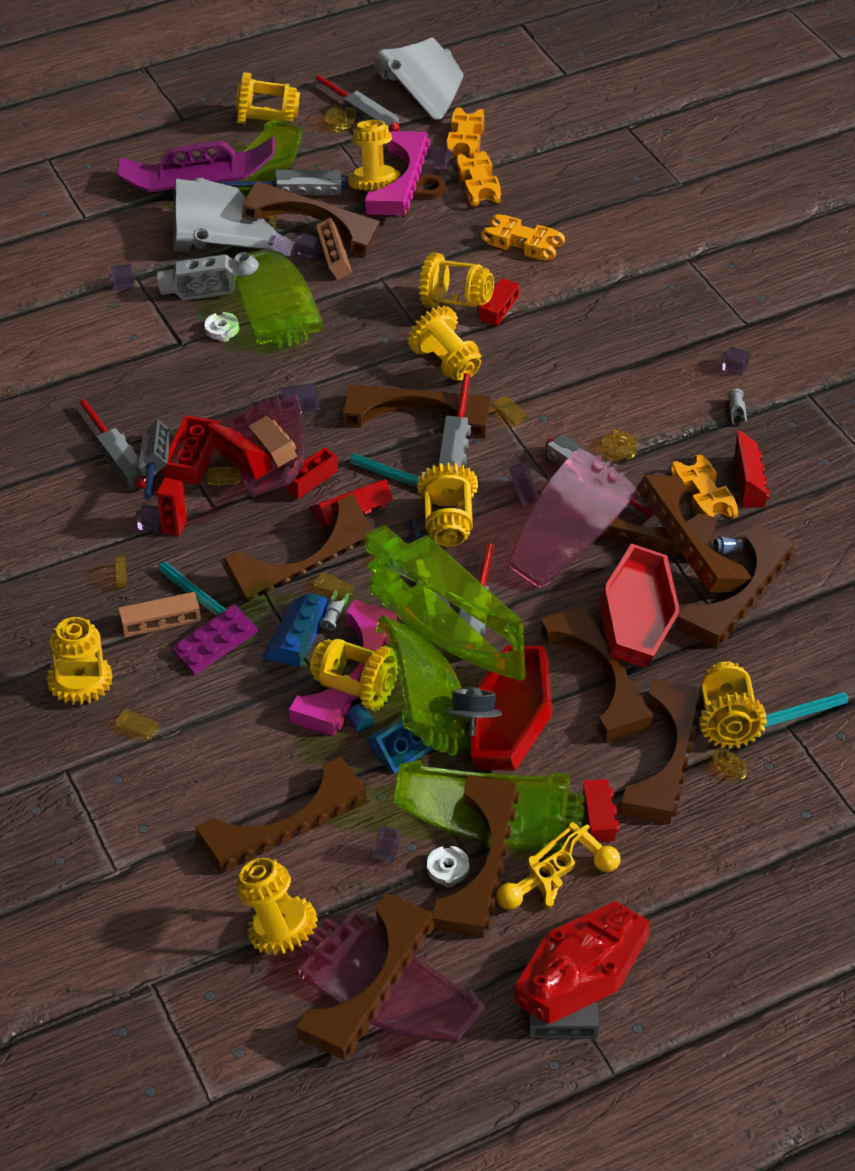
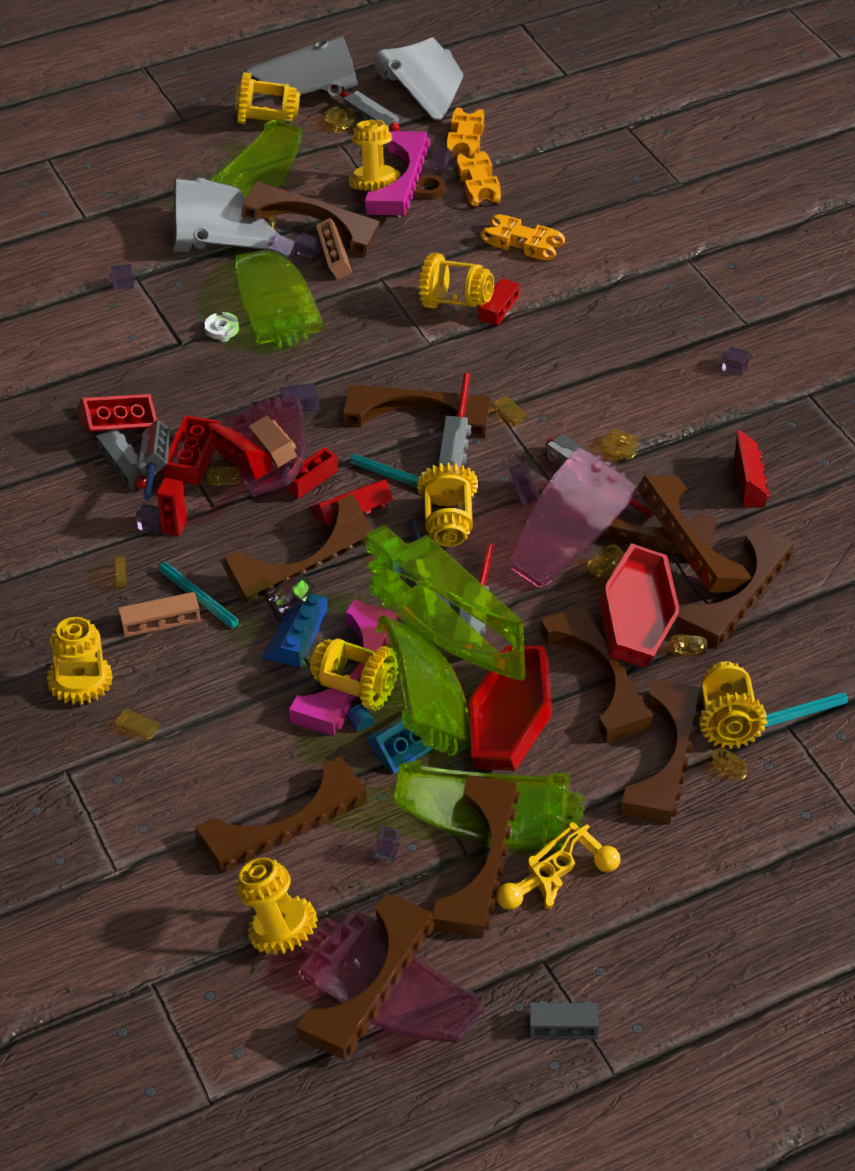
magenta piece [117,136,275,192] -> none
light grey brick [157,252,259,301] -> none
magenta plate [171,604,258,675] -> none
piece [220,170,348,196] -> none
clear yellow tile [313,571,355,601] -> none
light grey piece [319,591,349,631] -> none
yellow piece [407,305,481,381] -> none
white plate [427,846,469,888] -> none
piece [444,687,502,736] -> none
red container [514,901,650,1024] -> none
red brick [583,779,620,842] -> none
light orange piece [671,454,738,519] -> none
sand blue cone [713,536,743,555] -> none
light grey piece [727,389,747,425] -> none
none -> red slope [77,394,157,432]
none -> light grey panel [247,36,358,96]
none -> brick [269,573,315,612]
none -> clear yellow plate [588,544,624,578]
none -> clear yellow beam [669,635,707,655]

